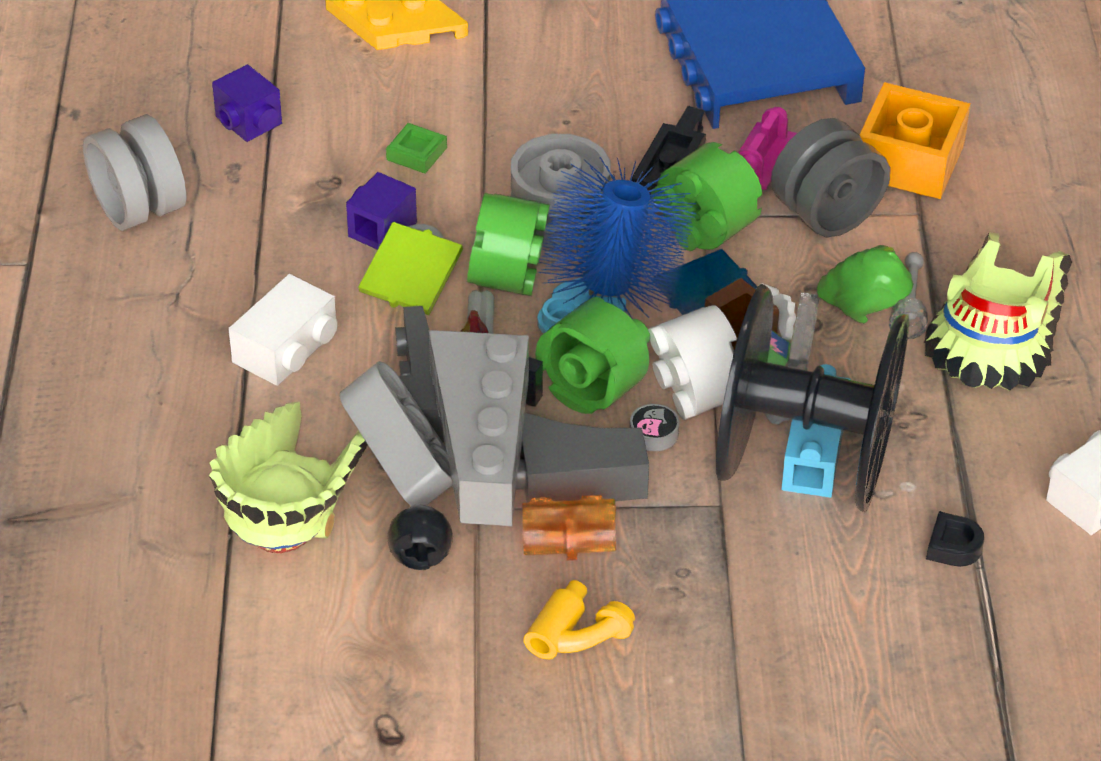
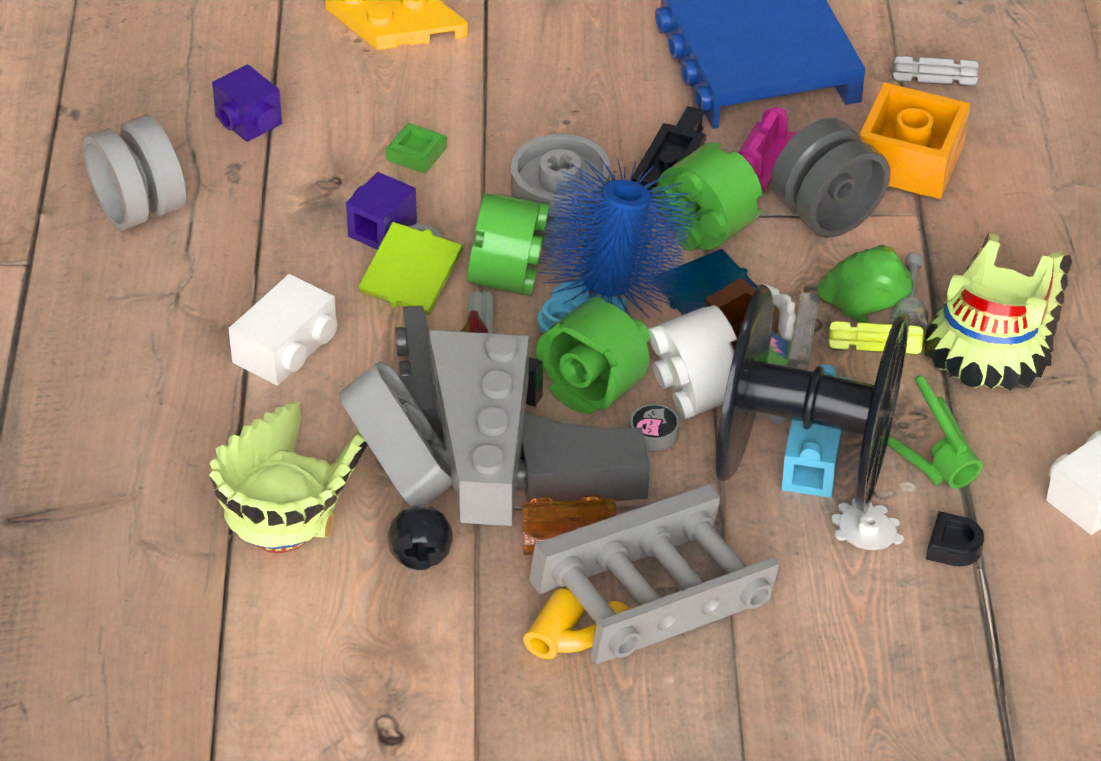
none -> light grey fence [529,484,779,665]
none -> neon yellow axle [828,321,923,354]
none -> white piece [832,499,904,551]
none -> bright green plant [887,375,983,489]
none -> axle [893,56,979,86]

